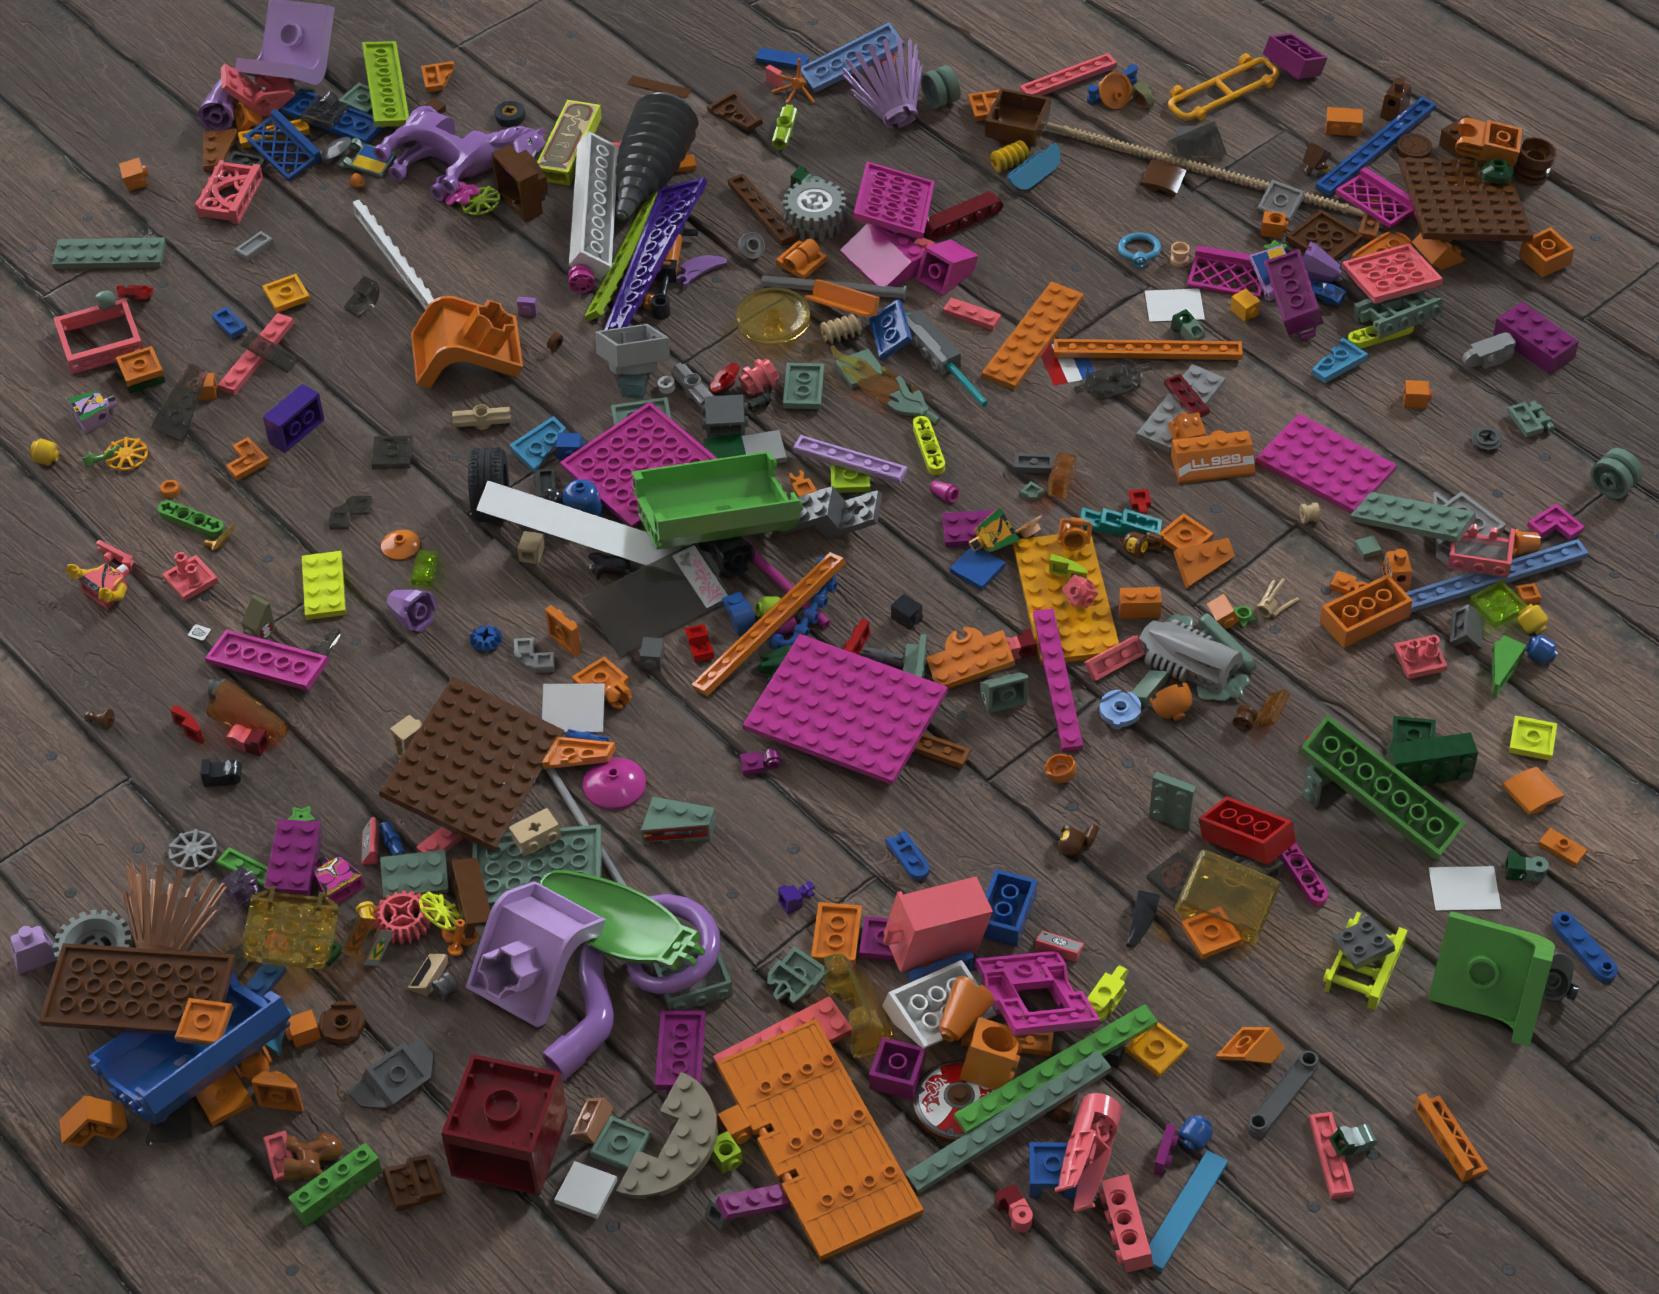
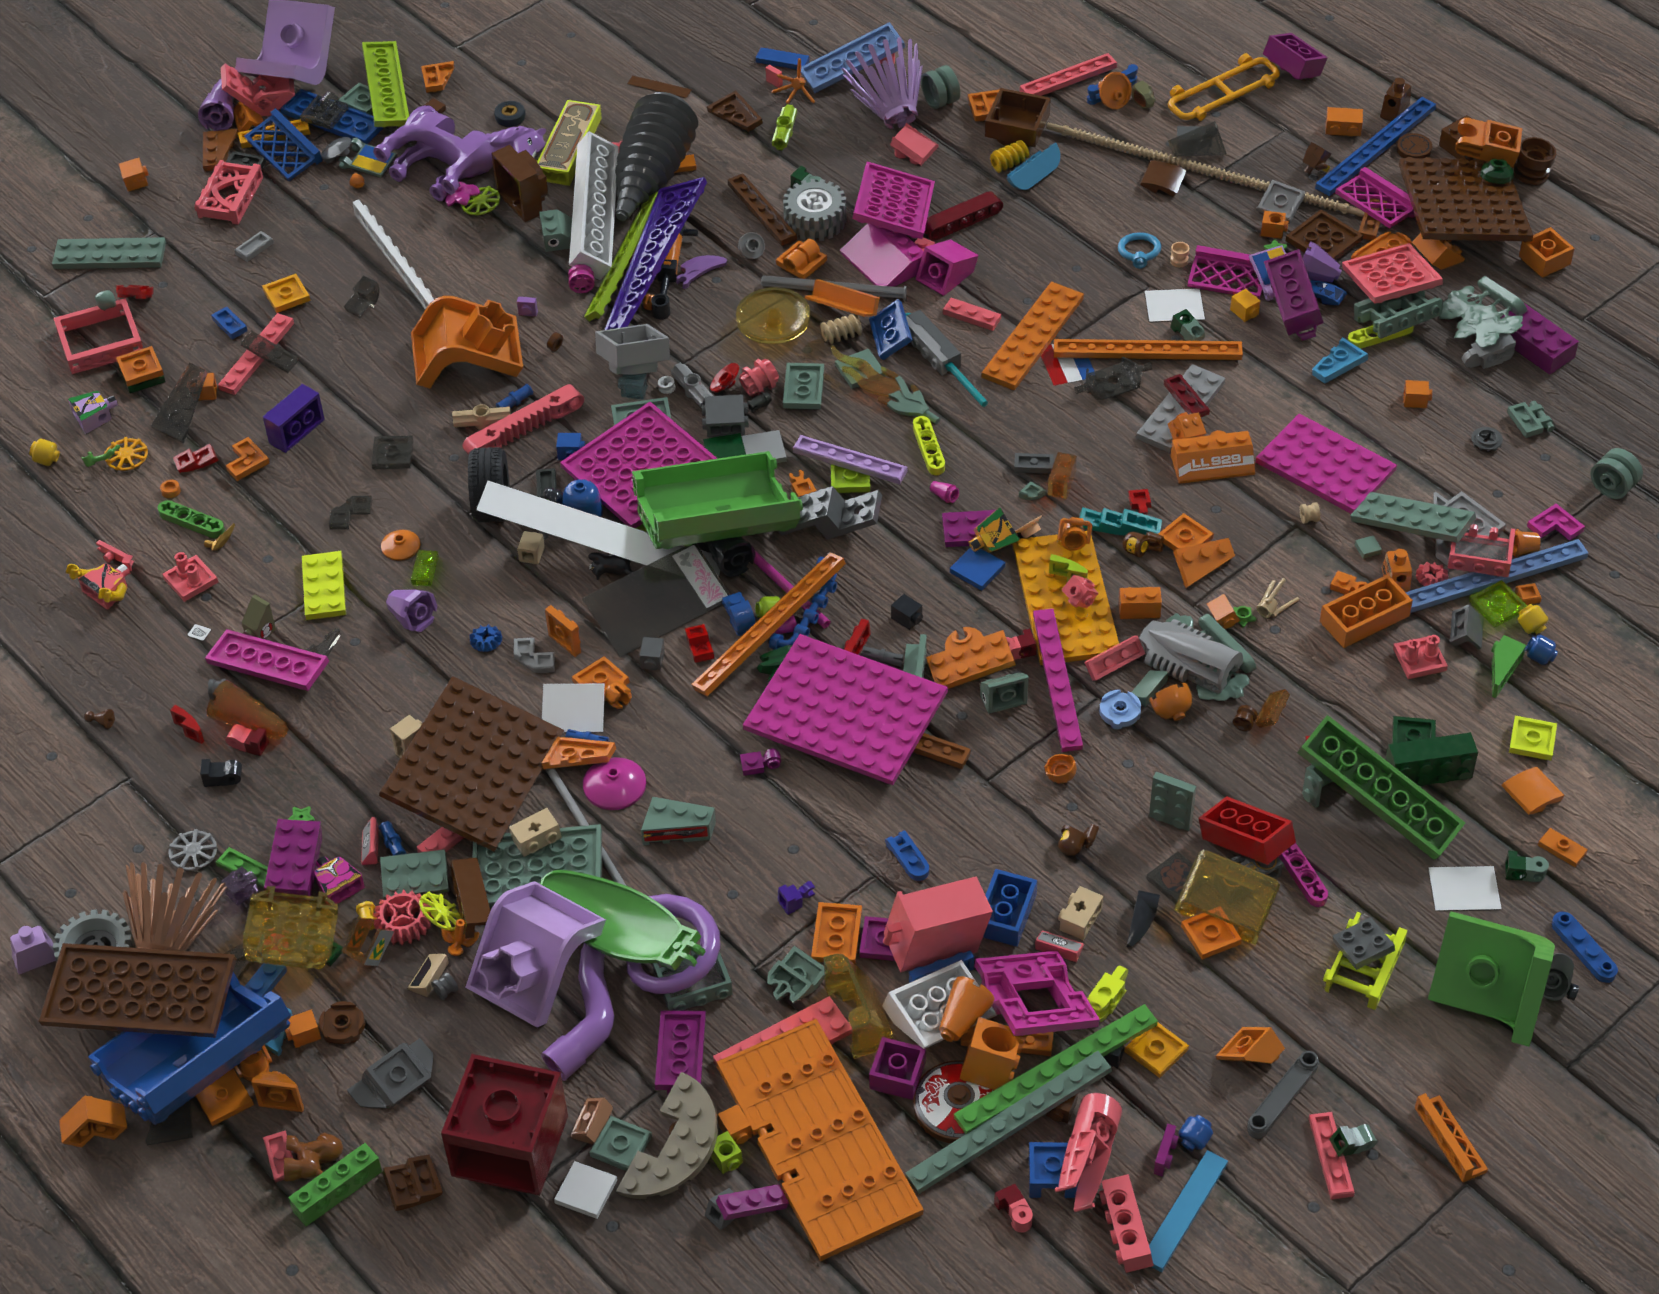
orange plate [175,998,233,1046] -> none
dark azure wing [509,416,566,473] -> none
none -> red slope [173,444,218,473]
none -> coral gear [462,384,584,455]
none -> blue pin [496,384,533,408]
none -> sand green slope [539,209,572,252]
none -> coral slope [890,123,939,166]
none -> tan brick [1058,886,1103,941]
none -> coral gear [1416,562,1449,586]
none -> sand green plant [1439,276,1527,347]

